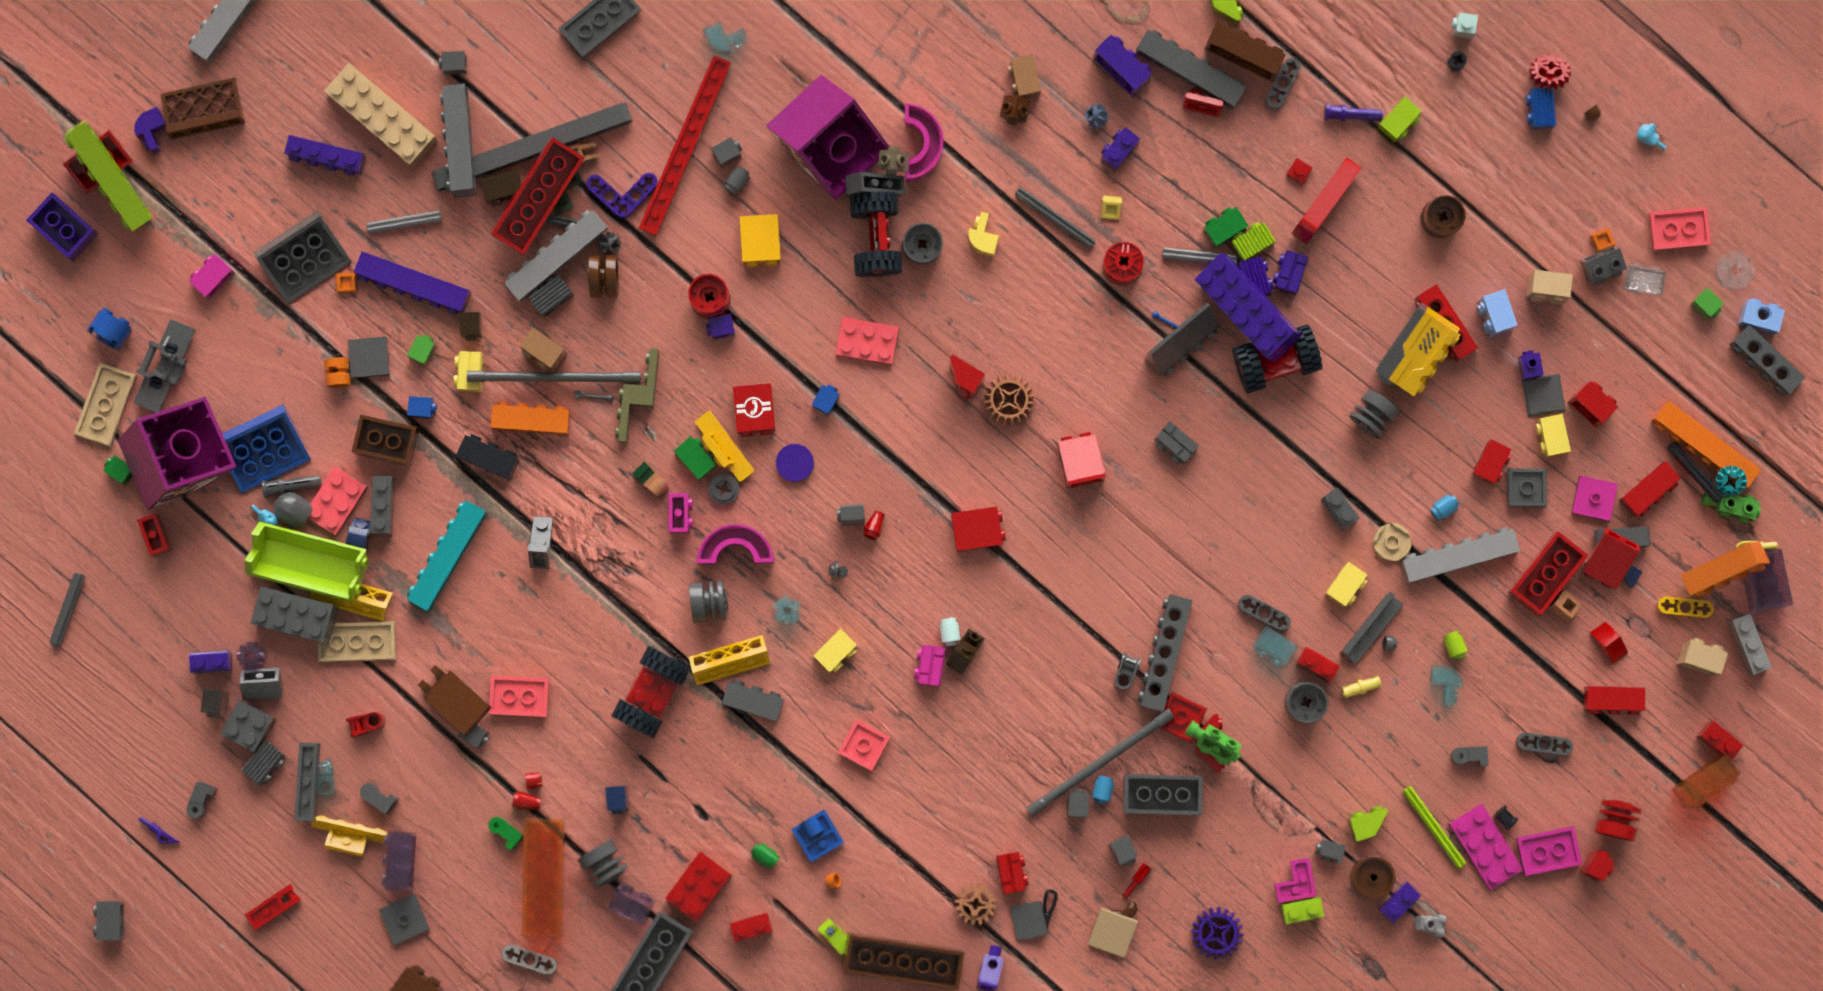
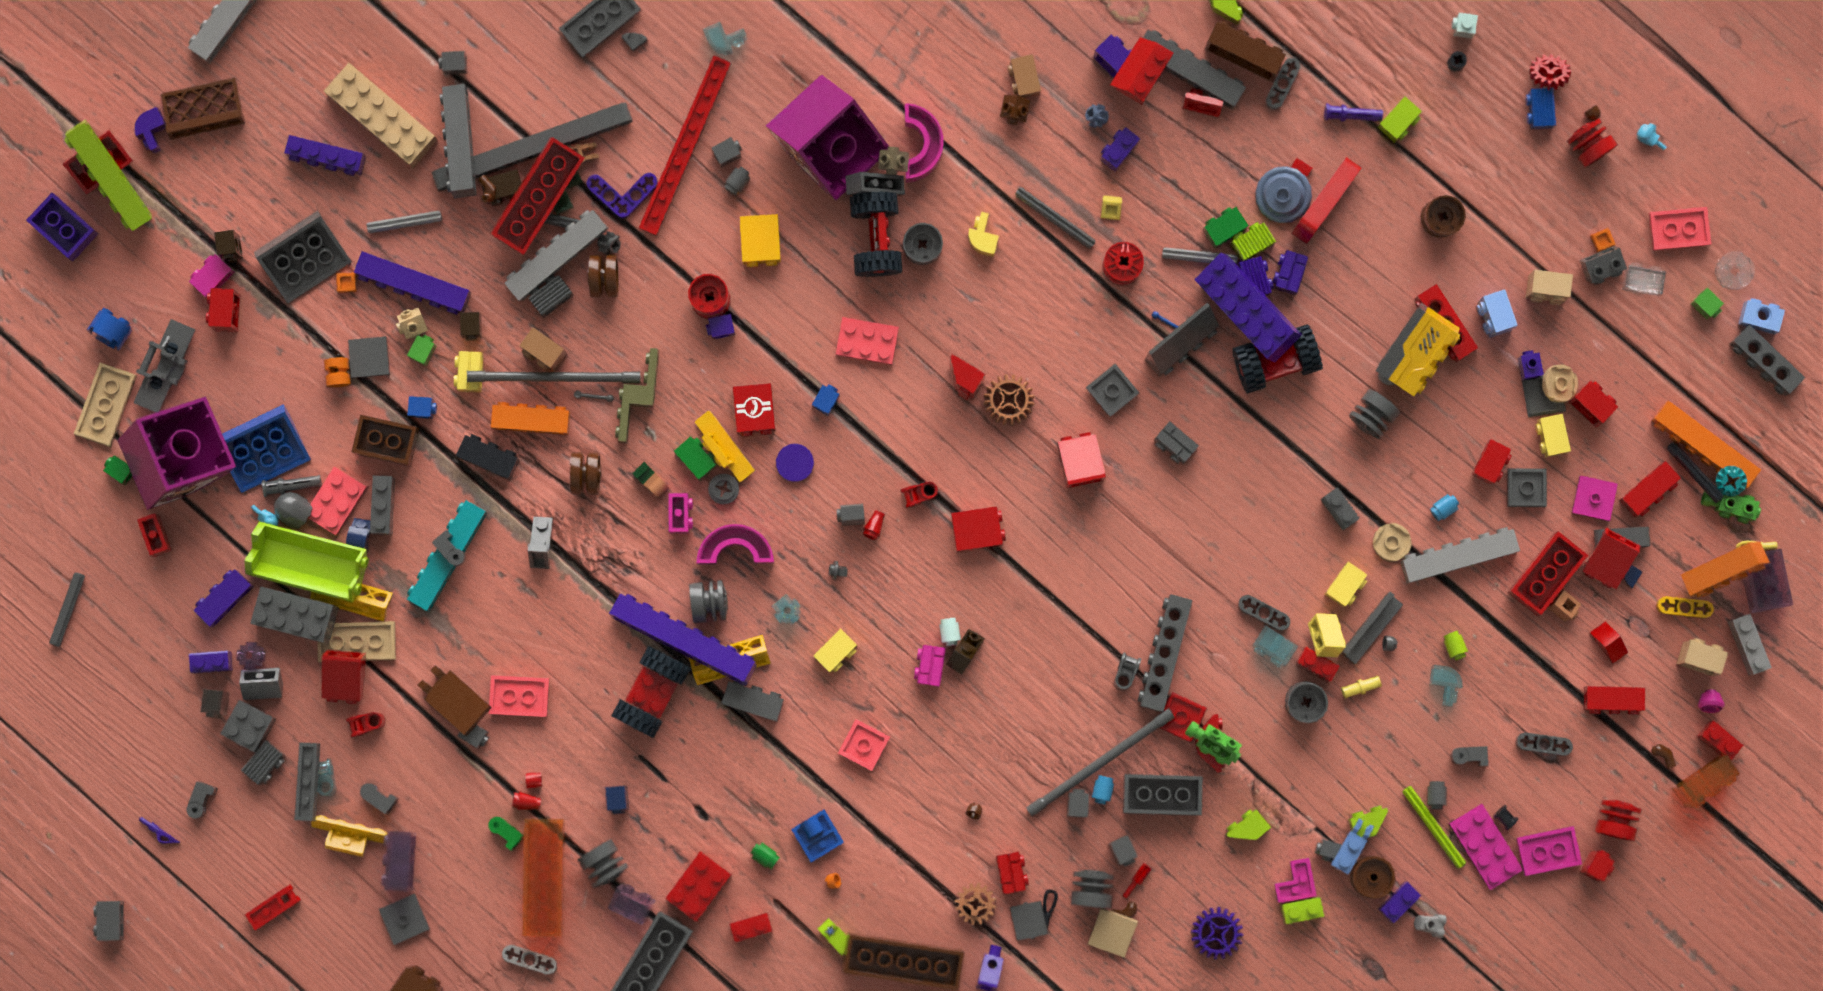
none -> dark purple brick [193,569,254,627]
none -> red brick [206,288,241,332]
none -> dark brown brick [214,230,243,263]
none -> red slope [321,650,366,704]
none -> tan brick [396,308,428,339]
none -> dark grey leg [432,530,466,566]
none -> reddish brown arm [478,175,496,203]
none -> reddish brown wheel [570,452,601,495]
none -> dark purple brick [609,593,757,686]
none -> dark grey tile [621,33,648,52]
none -> red piece [900,481,938,508]
none -> reddish brown hinge [966,803,982,819]
none -> dark grey wheel [1071,870,1114,908]
none -> dark grey plate [1086,364,1139,418]
none -> red slope [1110,37,1174,105]
none -> lime slope [1225,809,1271,840]
none -> sand blue piece [1255,166,1312,223]
none -> light yellow brick [1308,613,1346,657]
none -> medium blue hinge [1331,818,1374,874]
none -> dark grey brick [1427,781,1447,810]
none -> tan tile [1542,365,1578,403]
none -> red wheel [1566,118,1618,168]
none -> reddish brown arm [1651,744,1676,768]
none -> dark pink cone [1698,689,1725,713]

